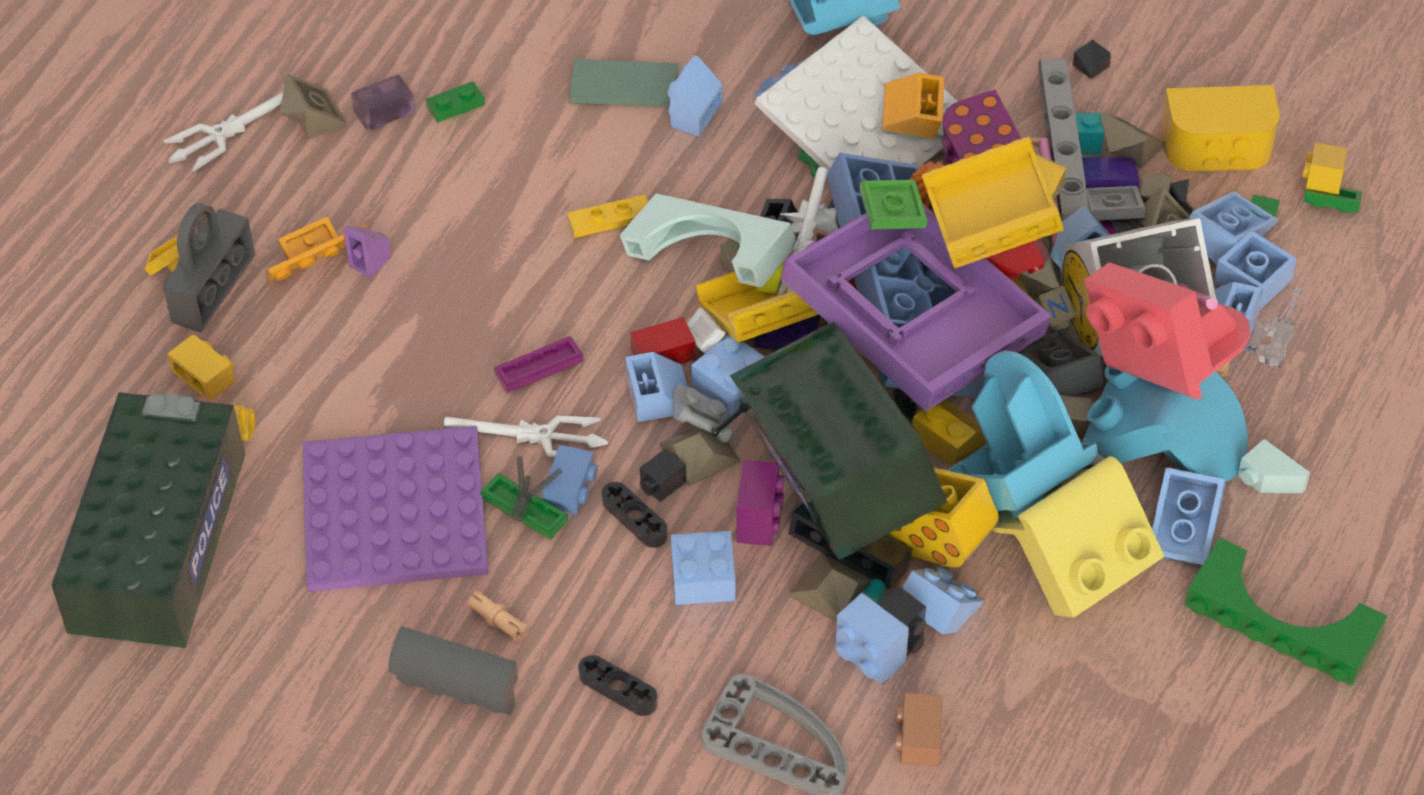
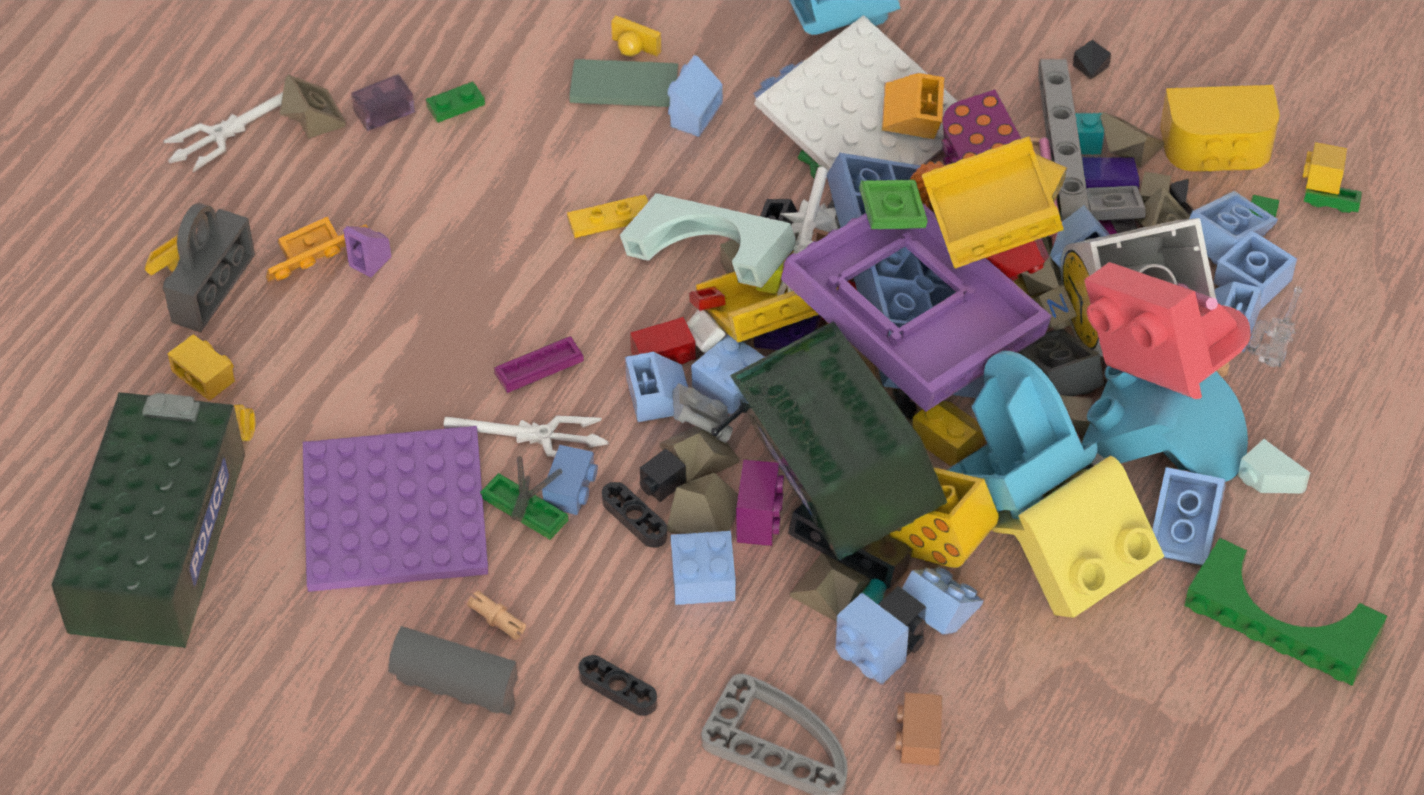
none -> yellow tile [611,15,661,57]
none -> dark tan slope [667,473,738,534]
none -> red tile [689,286,726,311]

